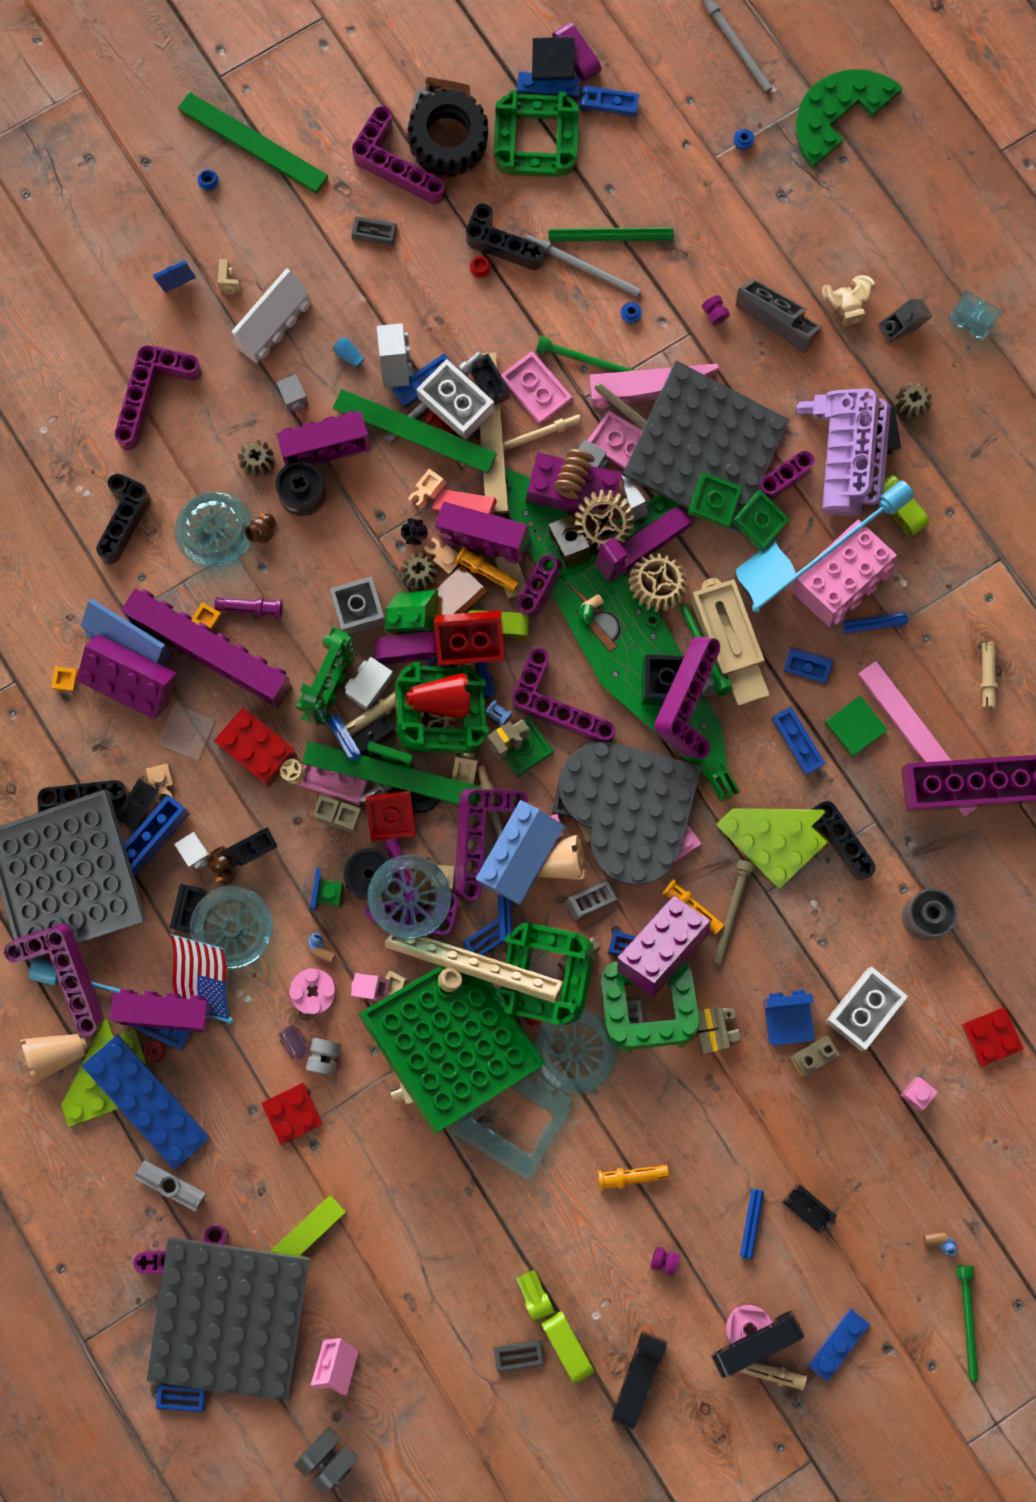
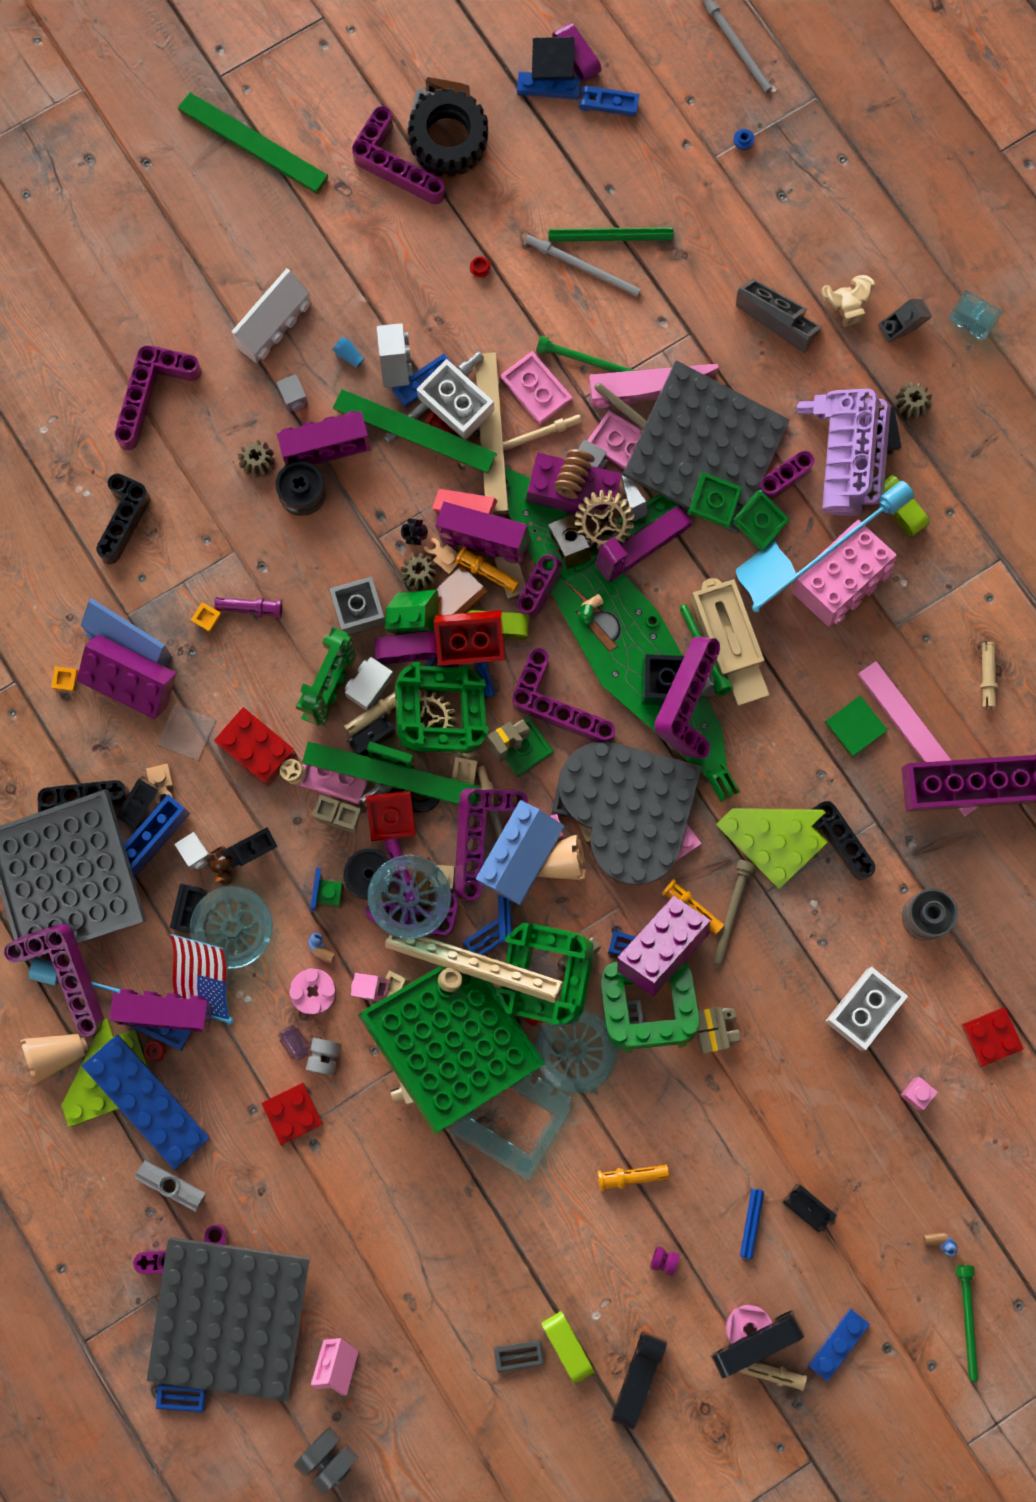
magenta brick [121,588,292,709] -> none
blue piece [153,260,196,292] -> none
clear light blue piece [175,492,252,567] -> none
blue plate [198,169,219,191] -> none
tan bracket [218,259,241,294] -> none
reddish brown animal [245,514,276,543] -> none
lime tile [270,1195,346,1256] -> none
blue axle [327,715,361,761] -> none
dark grey tile [351,216,397,246] -> none
red cone [406,673,470,718] -> none
light nougat plate [409,469,447,509] -> none
black beam [466,203,544,270] -> none
black hinge [470,353,509,406] -> none
medium blue bush [485,700,513,727] -> none
green plate [494,90,579,177] -> none
lime piece [516,1270,555,1322] -> none
light grey slope [565,880,618,921] -> none
blue plate [620,302,642,324] -> none
tan gear [628,553,688,612] -> none
magenta wheel [702,295,730,325] -> none
blue bracket [763,990,815,1046] -> none
blue plate [771,707,826,776] -> none
blue slope [783,647,833,683] -> none
dark tan hips [788,1035,840,1078] -> none
green plate [795,69,903,169] -> none
blue axle [843,612,908,634] -> none

